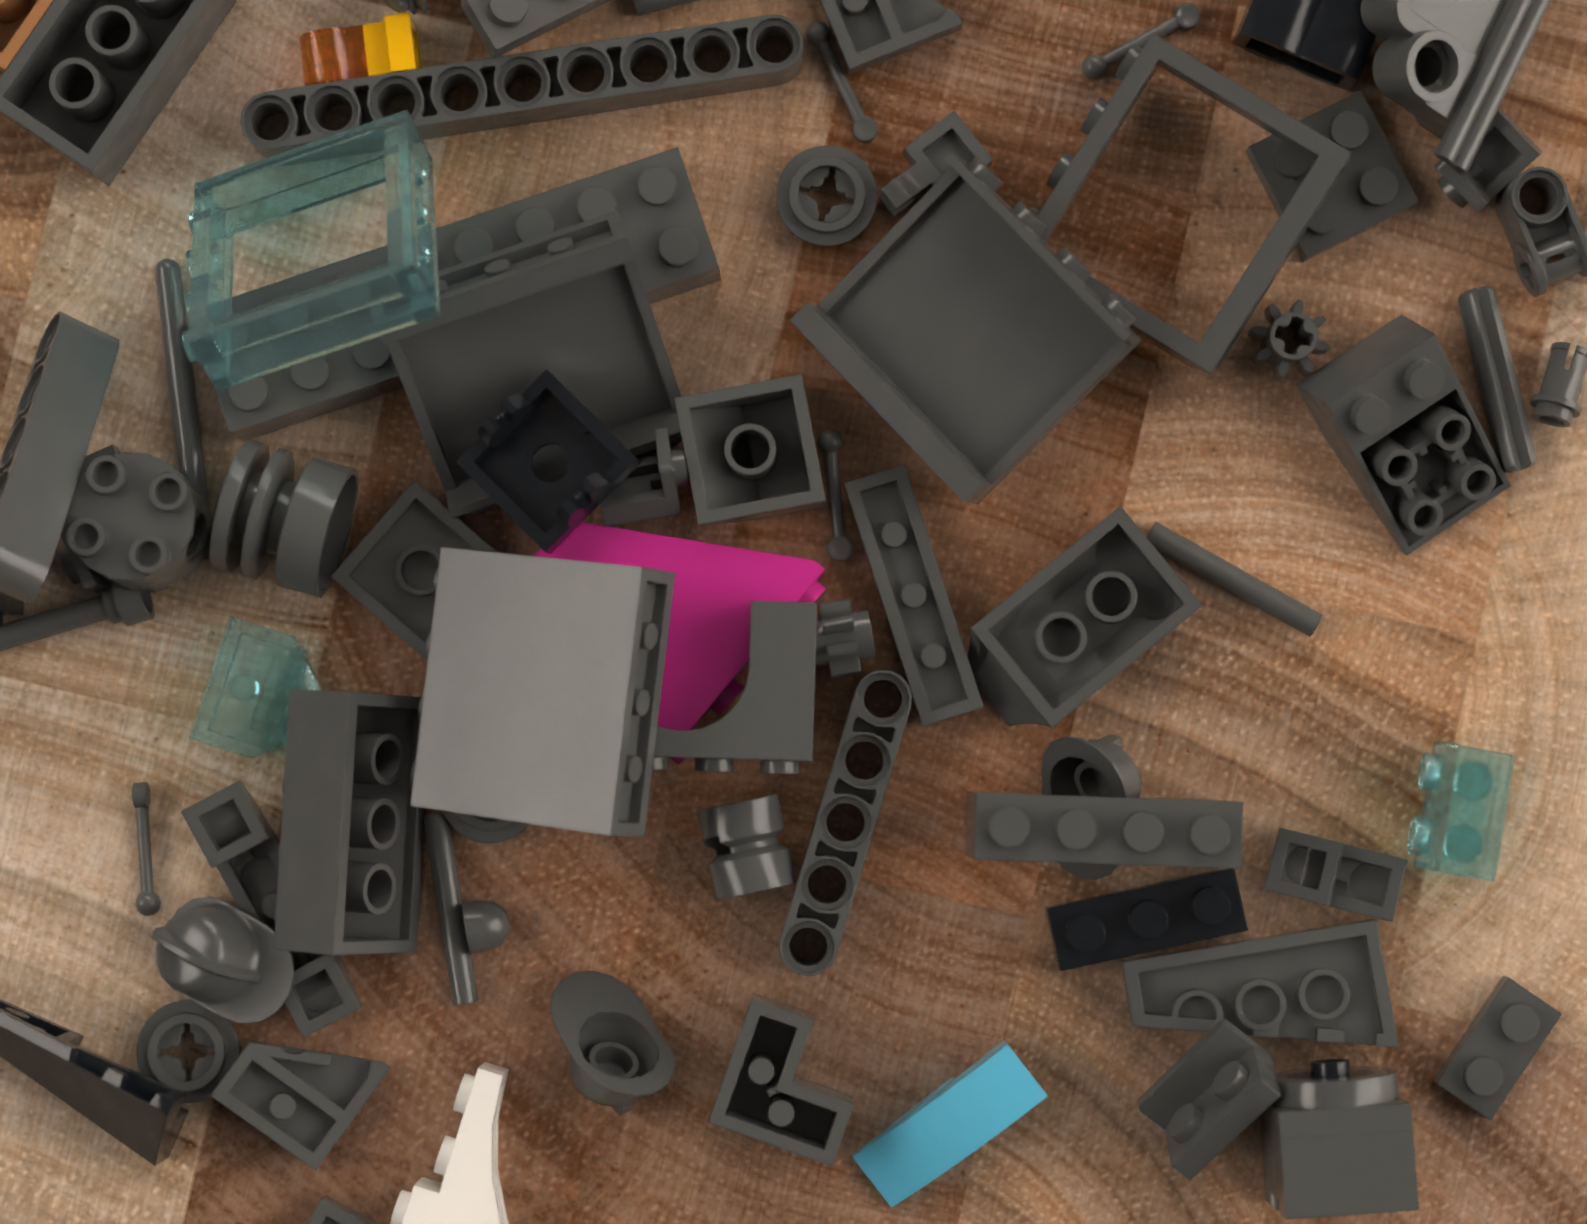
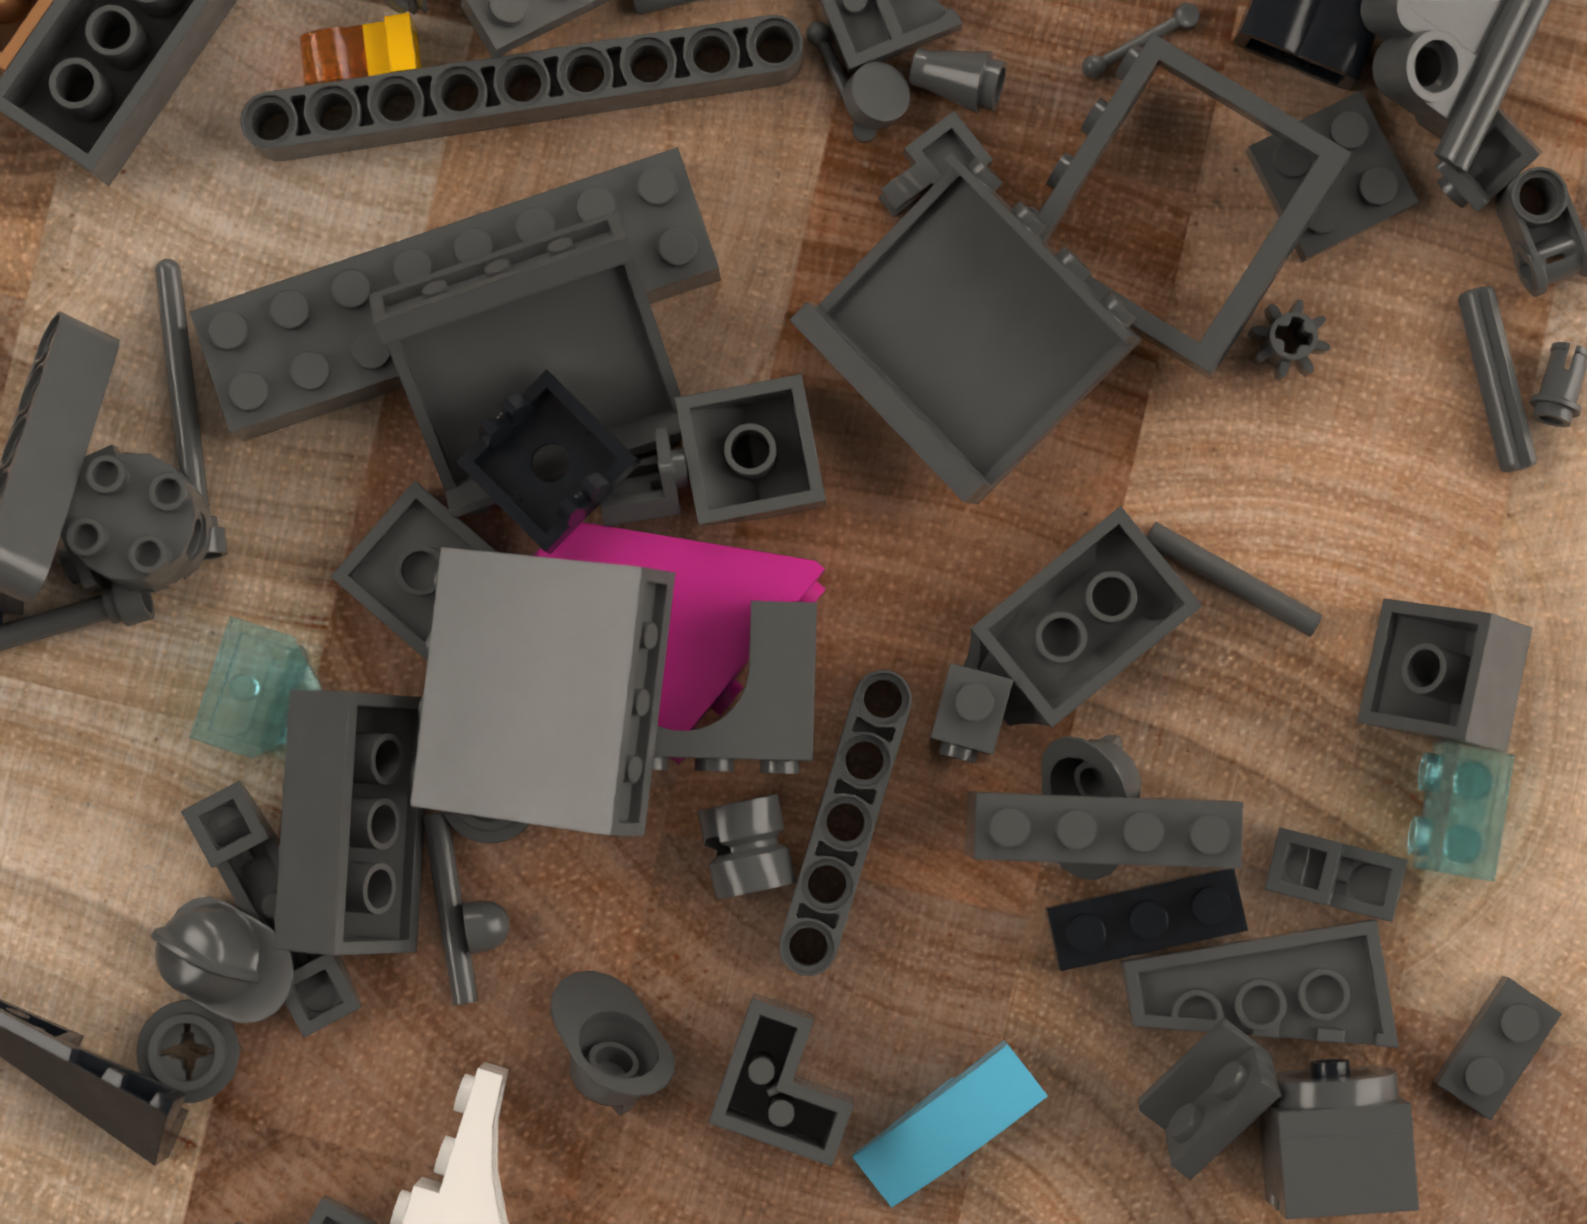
dark grey hinge [132,782,161,916] -> none
clear light blue window [182,110,440,391] -> none
dark grey wheel [209,439,359,598] -> none
dark grey wing [210,1041,390,1171] -> none
dark grey gear [776,146,877,247] -> none
dark grey gear [815,598,876,679] -> none
dark grey hinge [818,429,852,561] -> none
dark grey plate [844,464,984,727] -> none
dark grey slope [1296,315,1511,556] -> none
none -> dark grey tile [843,62,910,129]
none -> dark grey cone [909,48,1007,114]
none -> dark grey bracket [928,663,1013,764]
none -> dark grey slope [1357,598,1533,753]

